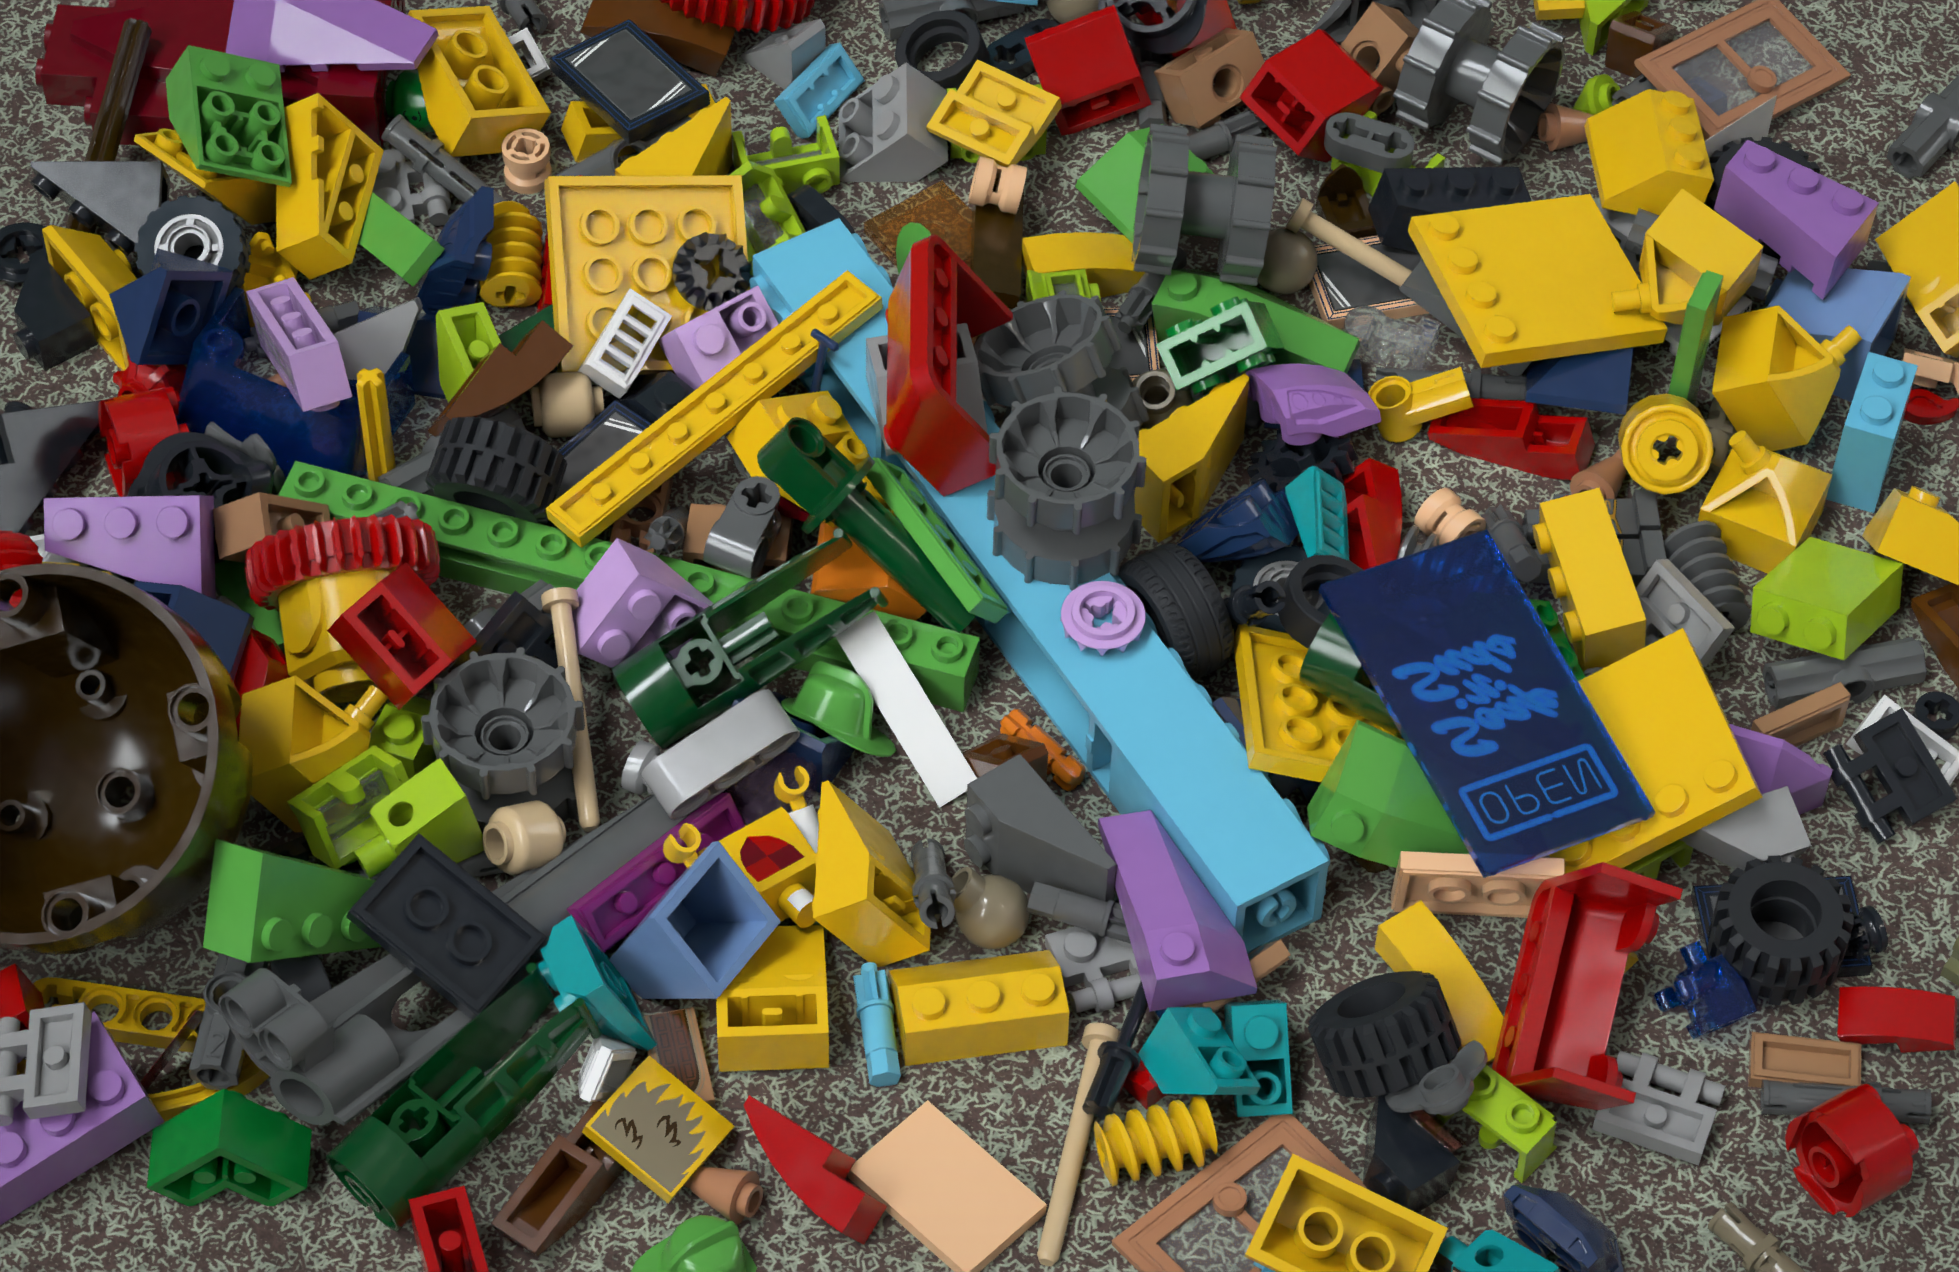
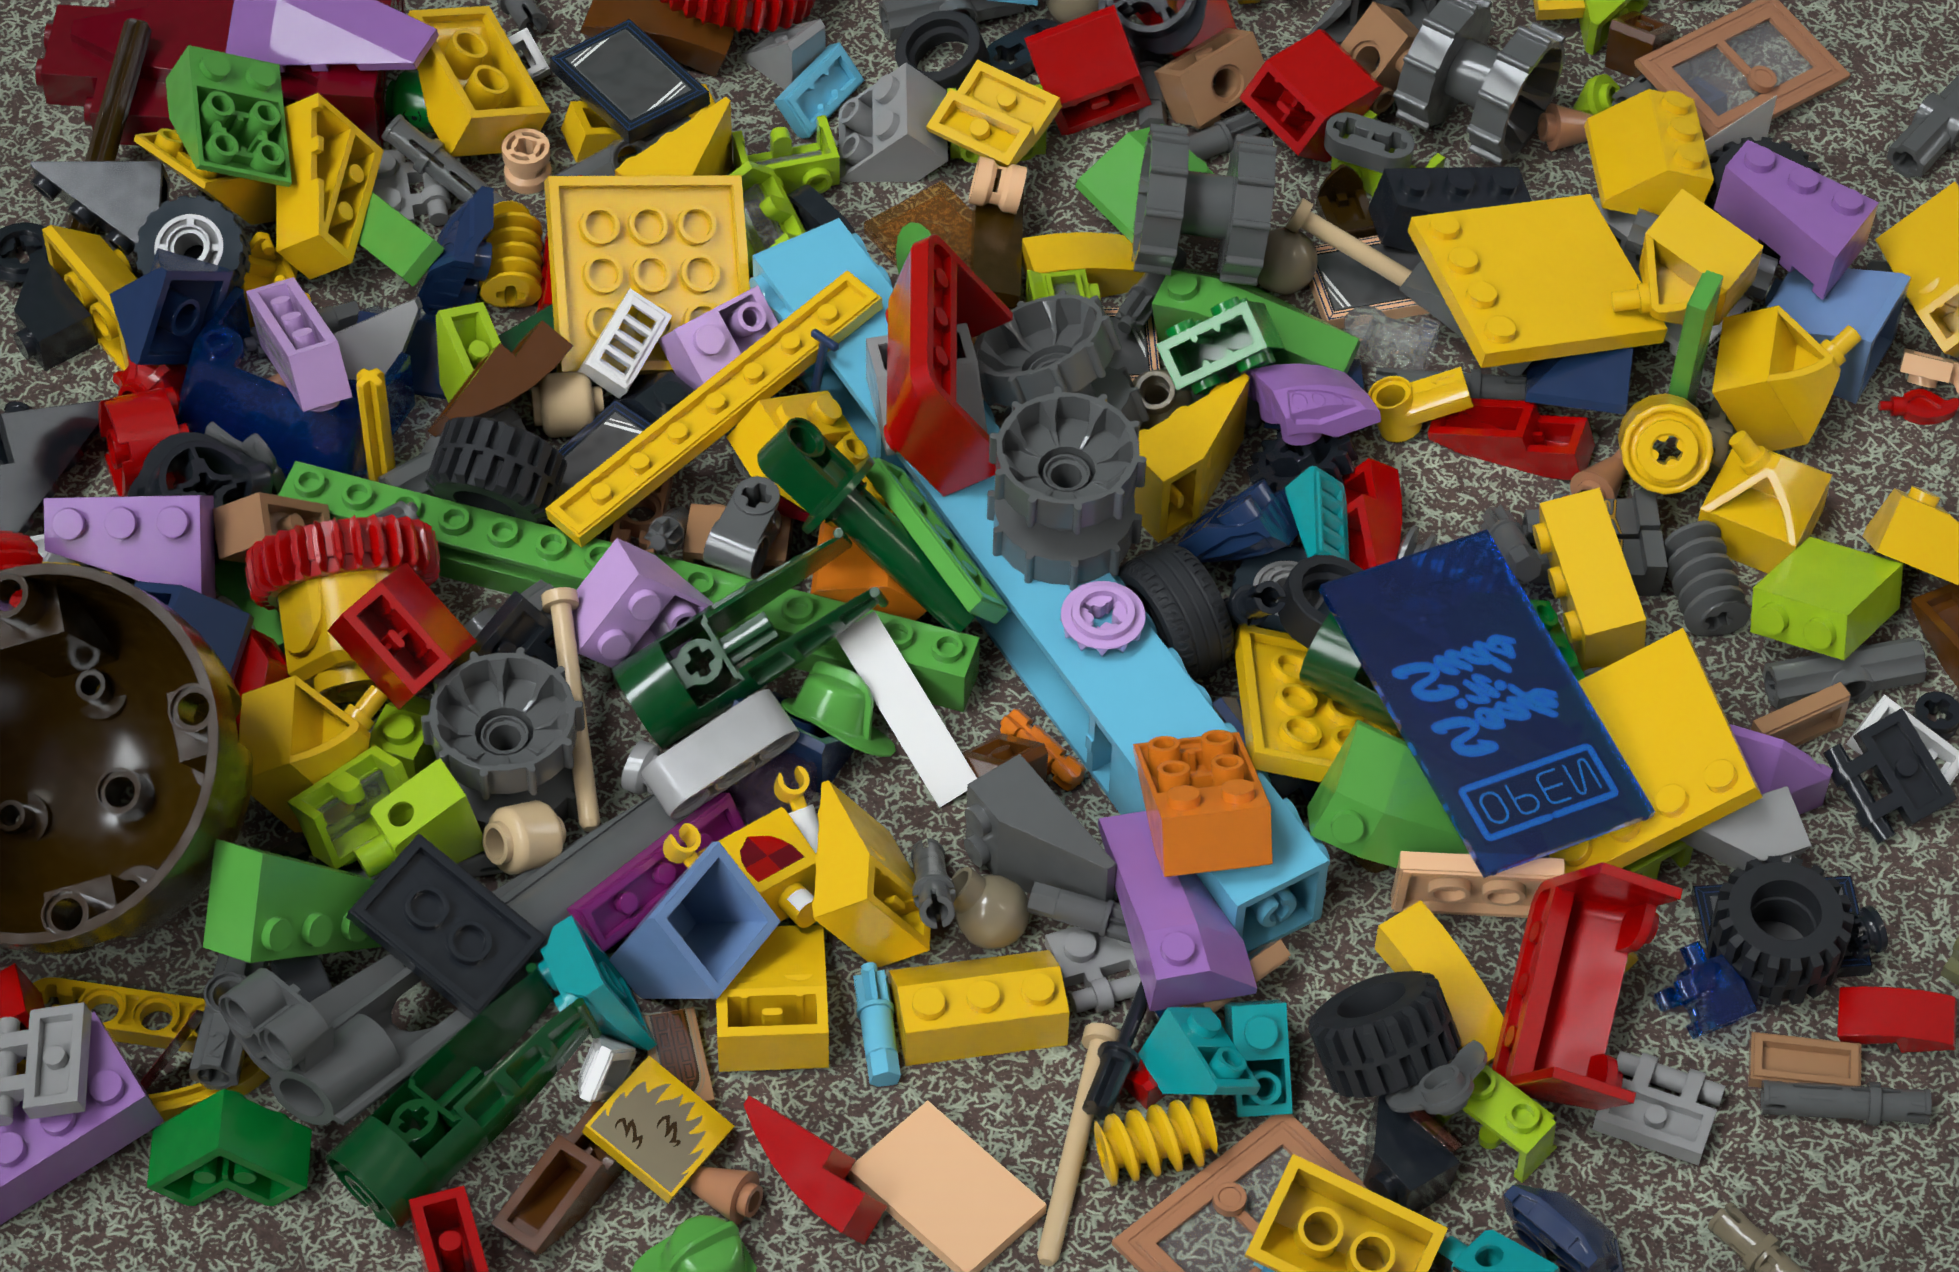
black gear [672,232,752,311] -> none
light nougat wheel [1414,487,1486,558] -> none
light grey plate [1636,559,1735,667] -> none
red brick [1785,1084,1919,1218] -> none
medium azure brick [1826,352,1918,513] -> none
none -> orange slope [1133,730,1273,877]

